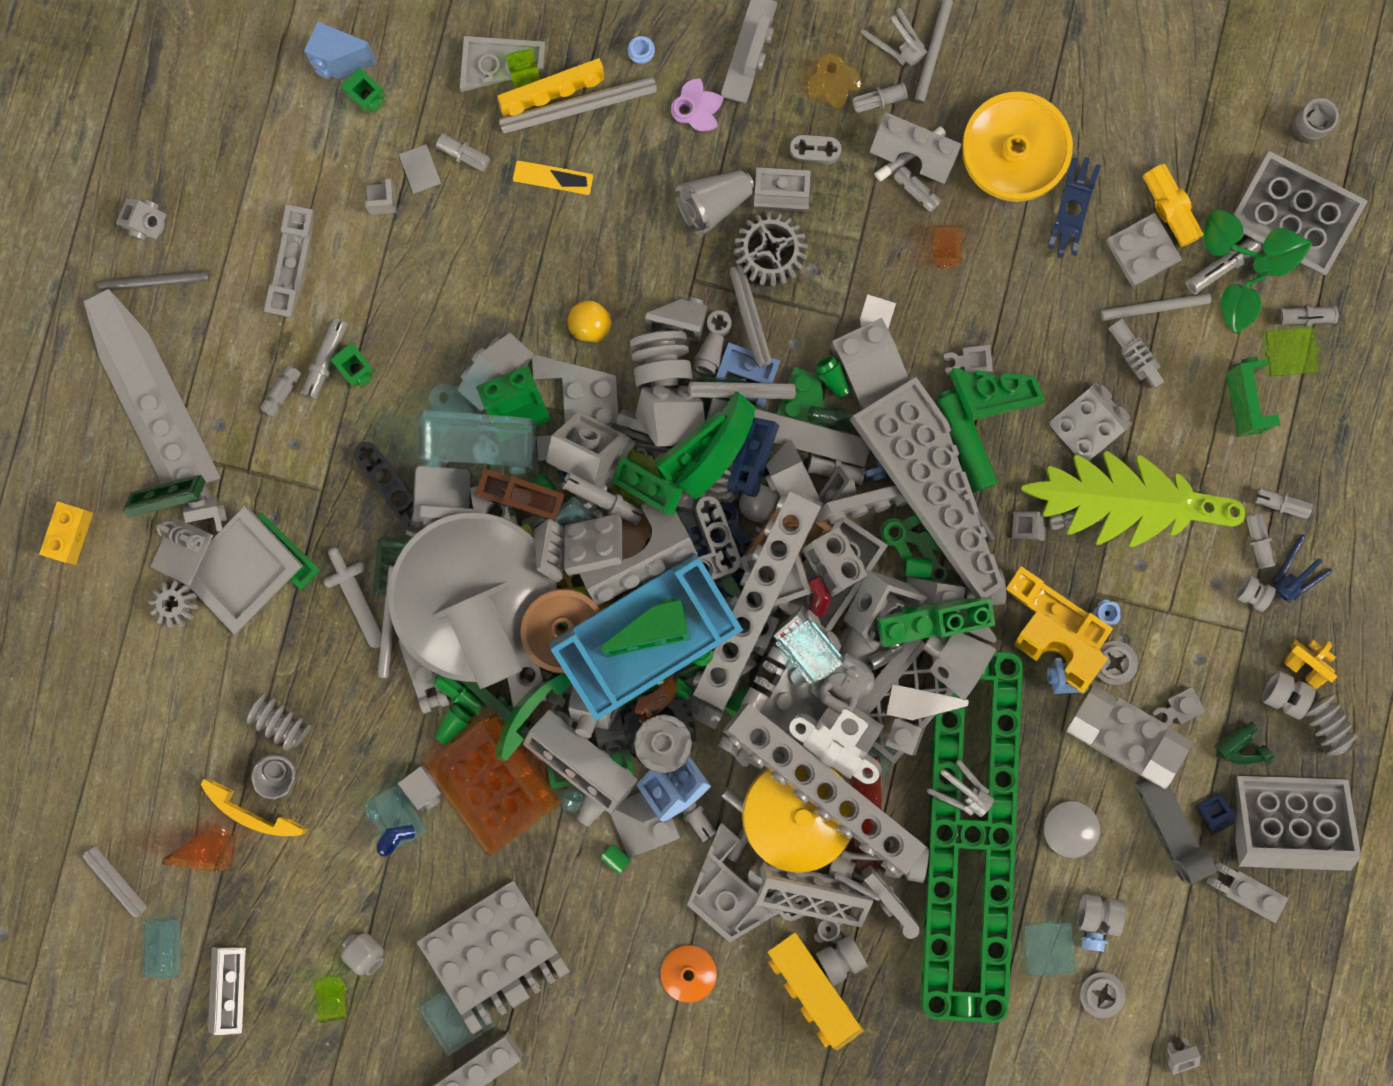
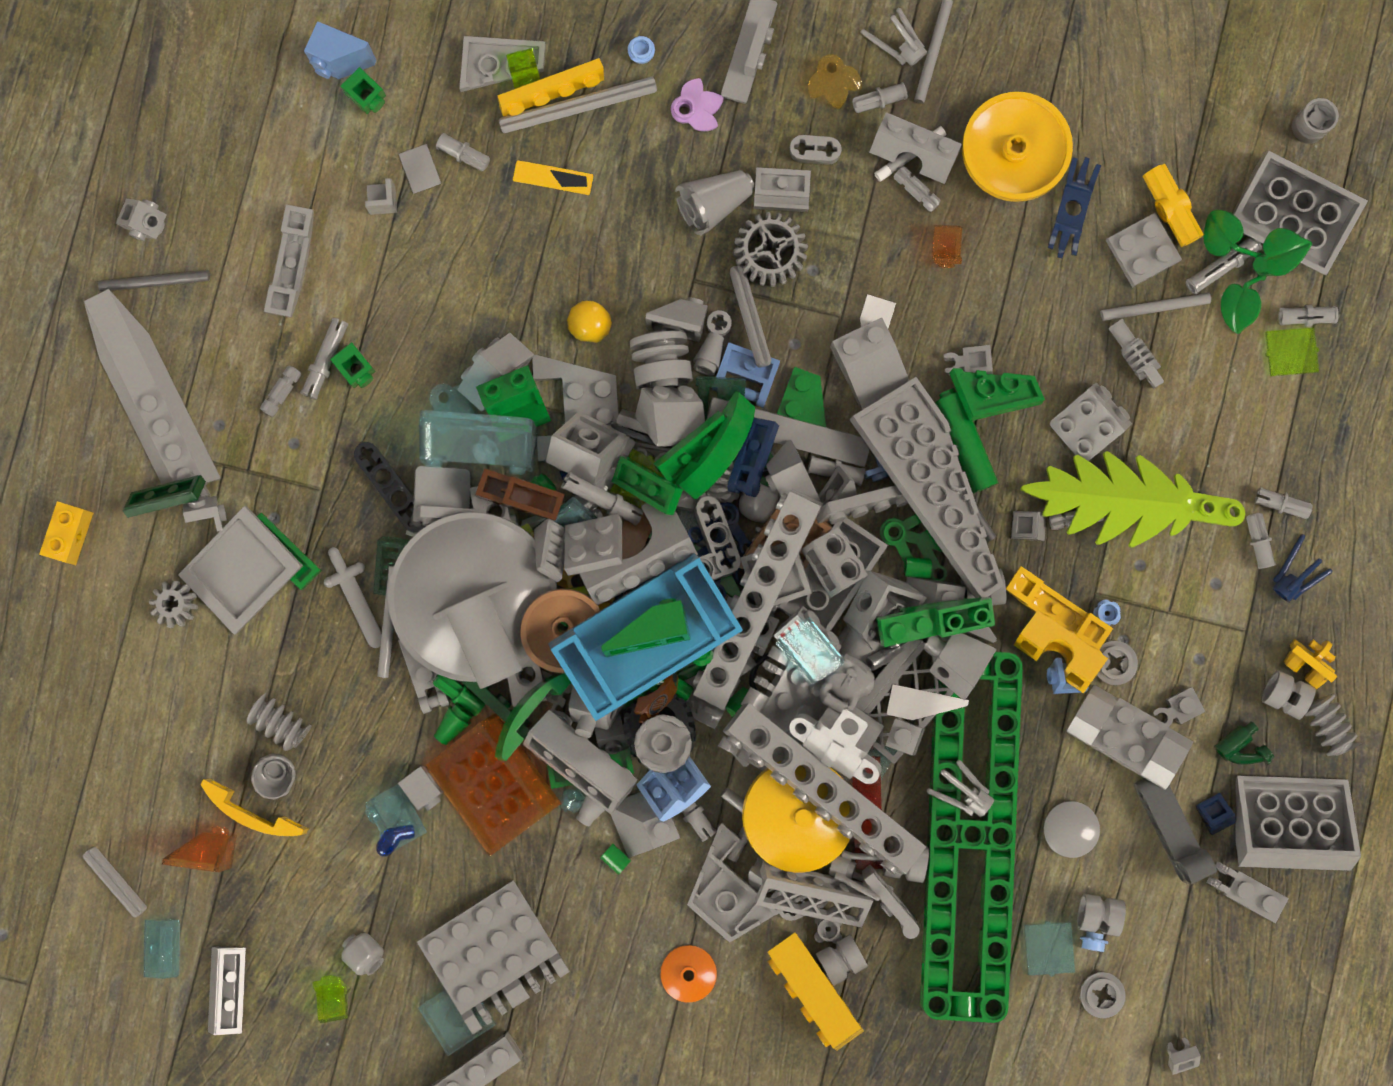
light grey hinge [150,517,213,586] -> none
light grey axle [688,382,796,399] -> none
clear green pin [808,406,857,430] -> none
dark red arm [808,576,831,618] -> none
green cone [815,355,851,398] -> none
green panel [1226,356,1281,437] -> none
light grey wheel [1236,575,1276,612] -> none

